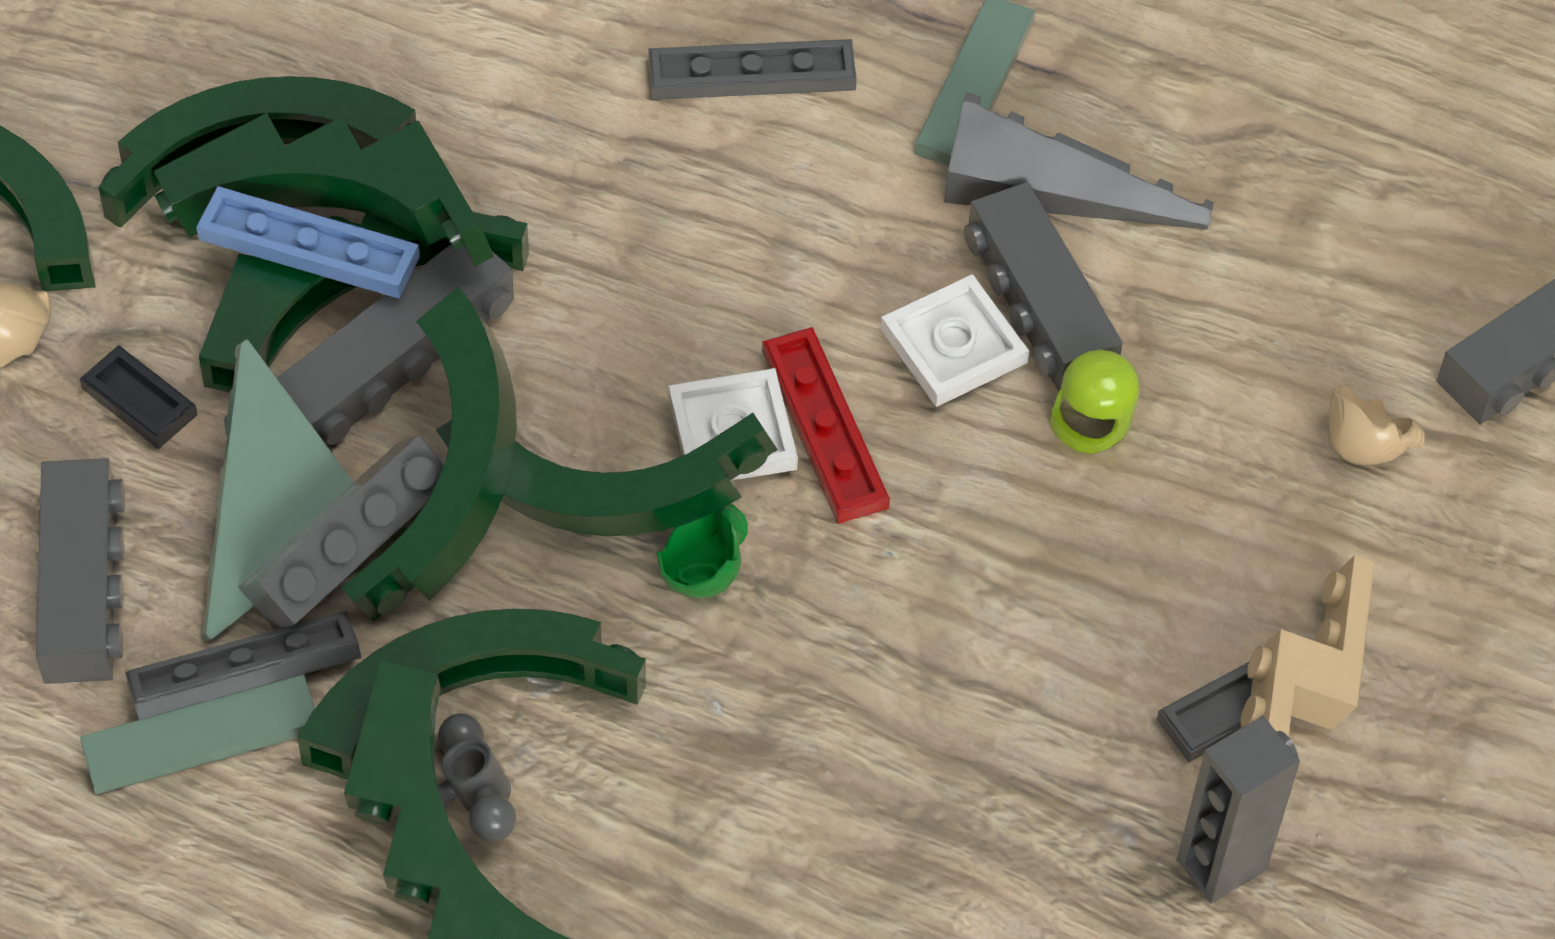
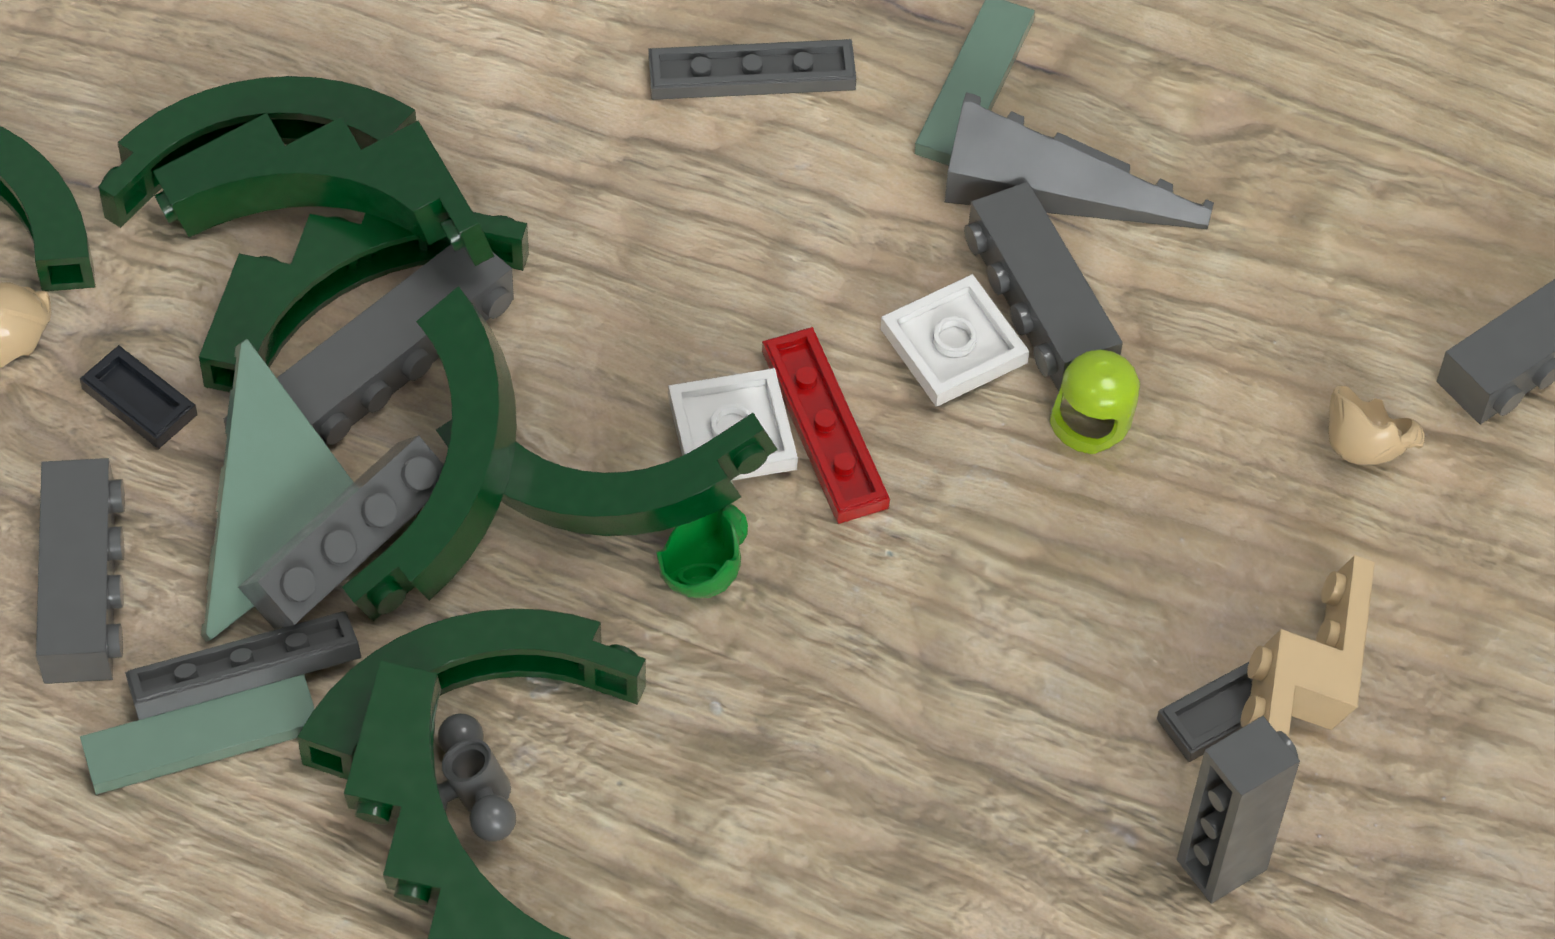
medium blue plate [196,186,420,299] -> none

